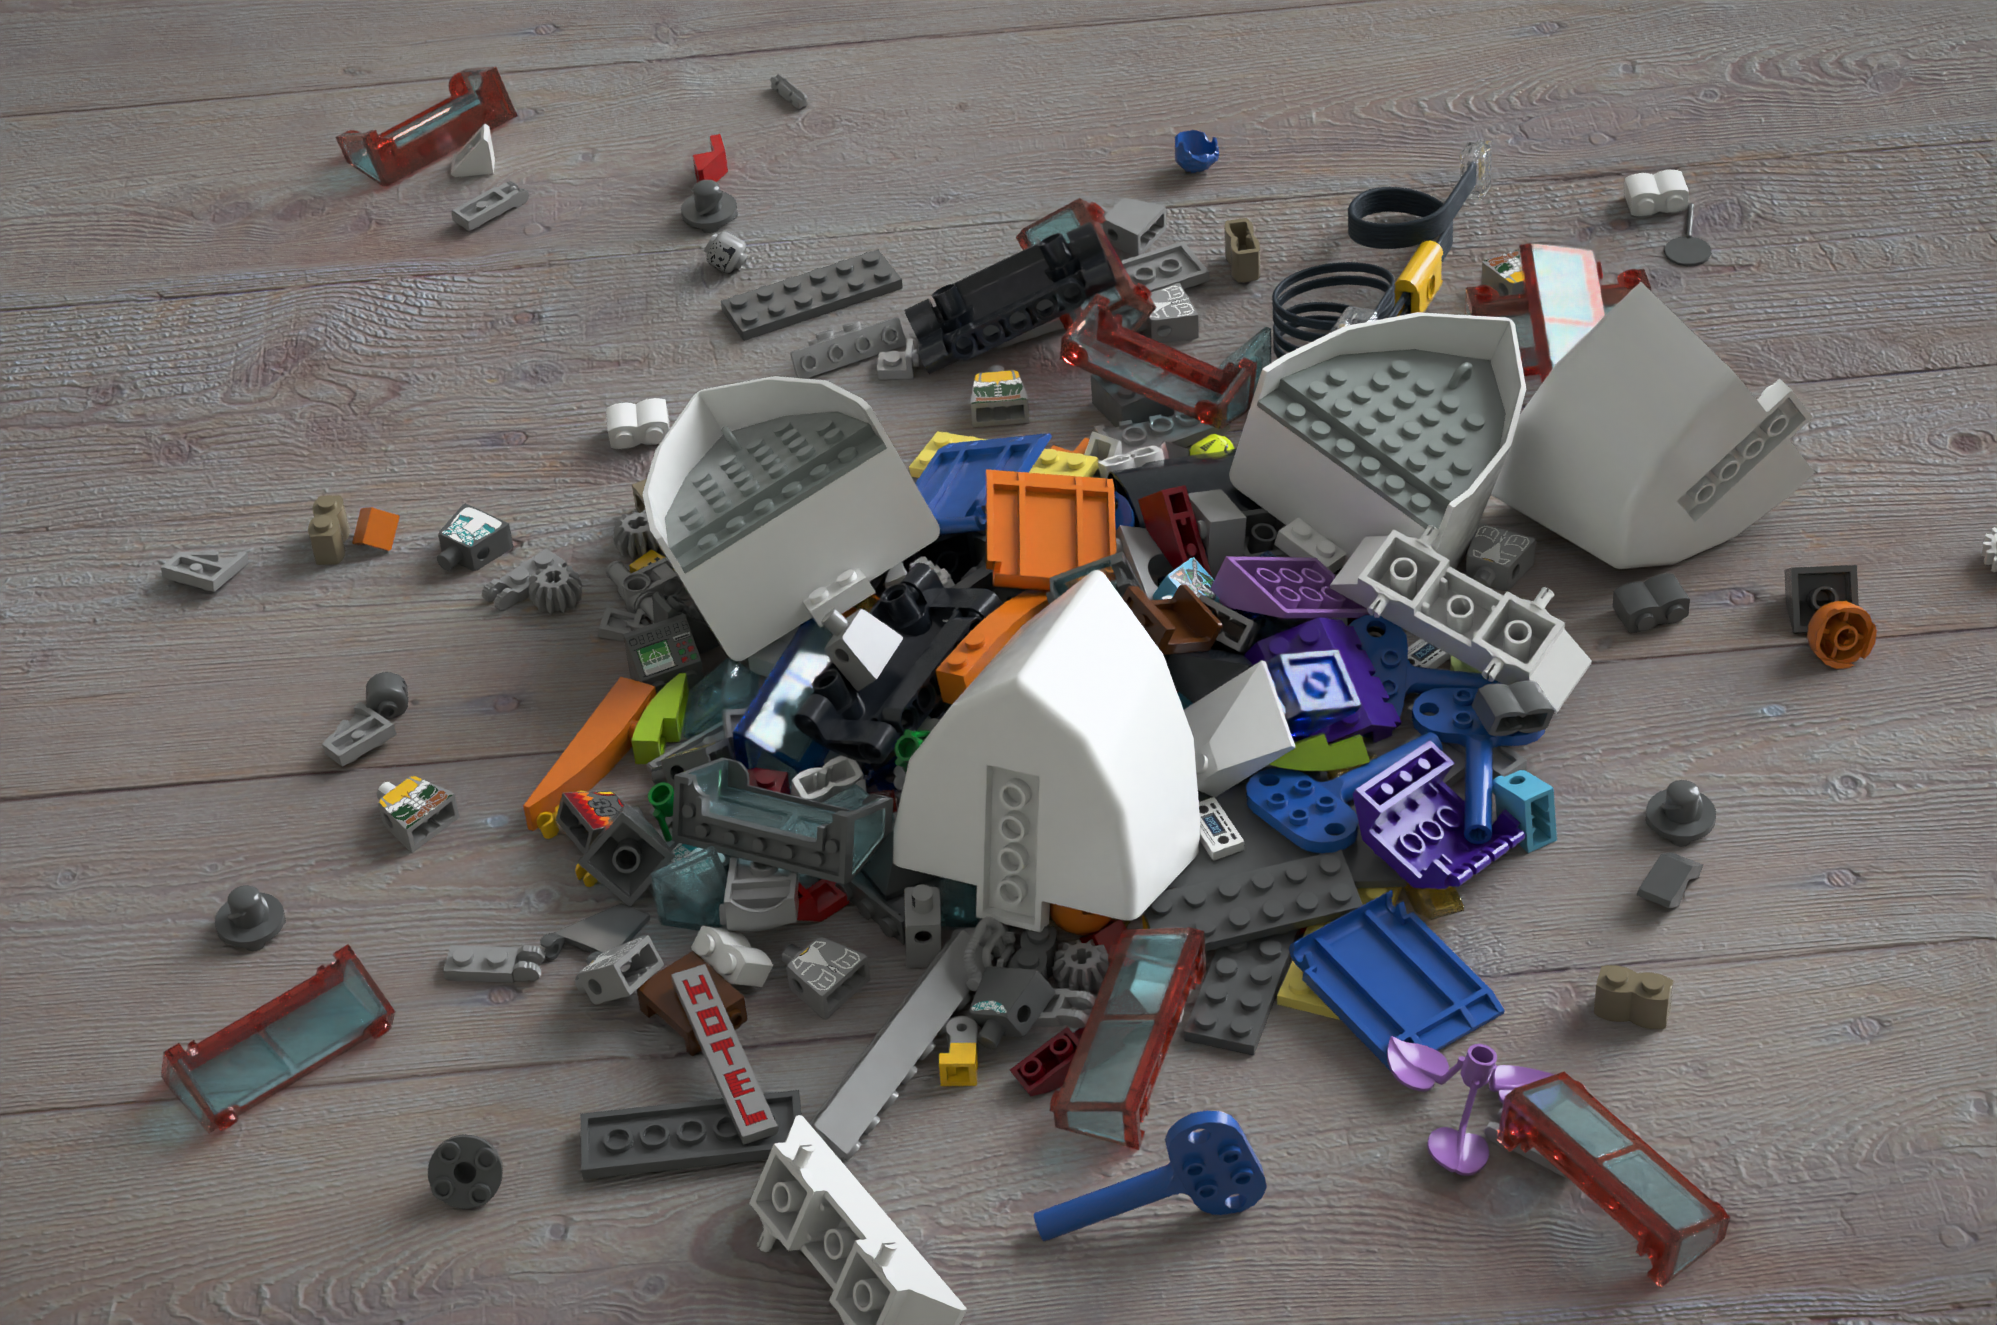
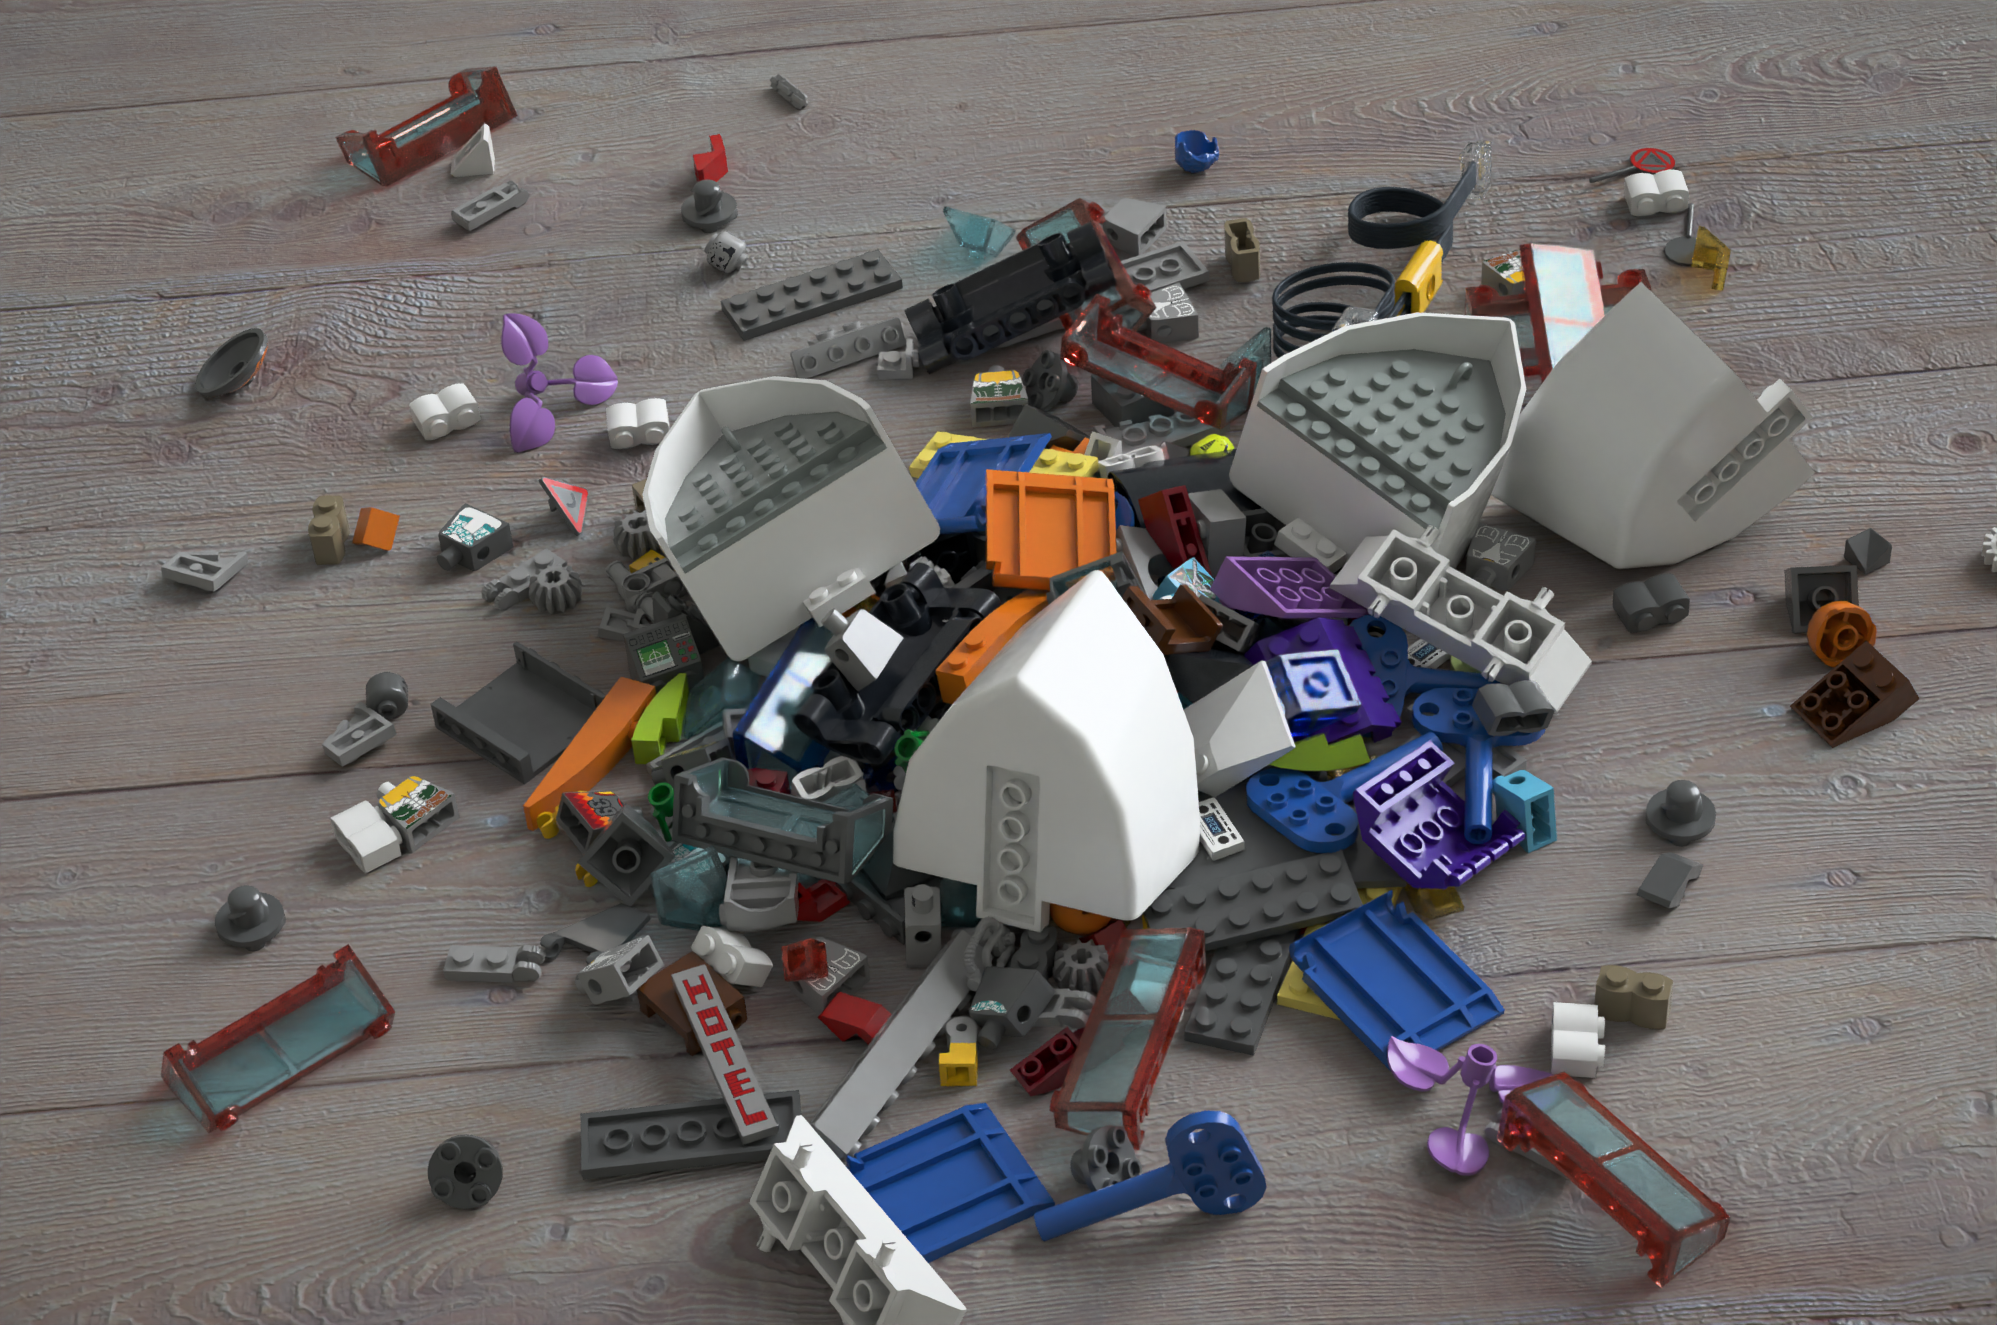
none -> dark grey dish [195,328,268,397]
none -> white brick [330,800,403,873]
none -> white brick [409,384,481,440]
none -> dark grey panel [431,641,605,784]
none -> medium lavender plant [501,313,618,452]
none -> piece [539,477,589,536]
none -> clear red slope [781,938,828,982]
none -> red slope [817,992,891,1045]
none -> blue piece [846,1103,1055,1263]
none -> clear light blue slope [943,207,1016,260]
none -> dark grey slope [1009,404,1090,451]
none -> dark grey plate [1022,350,1078,412]
none -> dark grey plate [1070,1126,1142,1192]
none -> white brick [1551,1002,1605,1078]
none -> piece [1589,148,1675,183]
none -> clear yellow slope [1691,226,1731,291]
none -> reddish brown slope [1790,640,1920,748]
none -> dark grey slope [1844,528,1892,575]

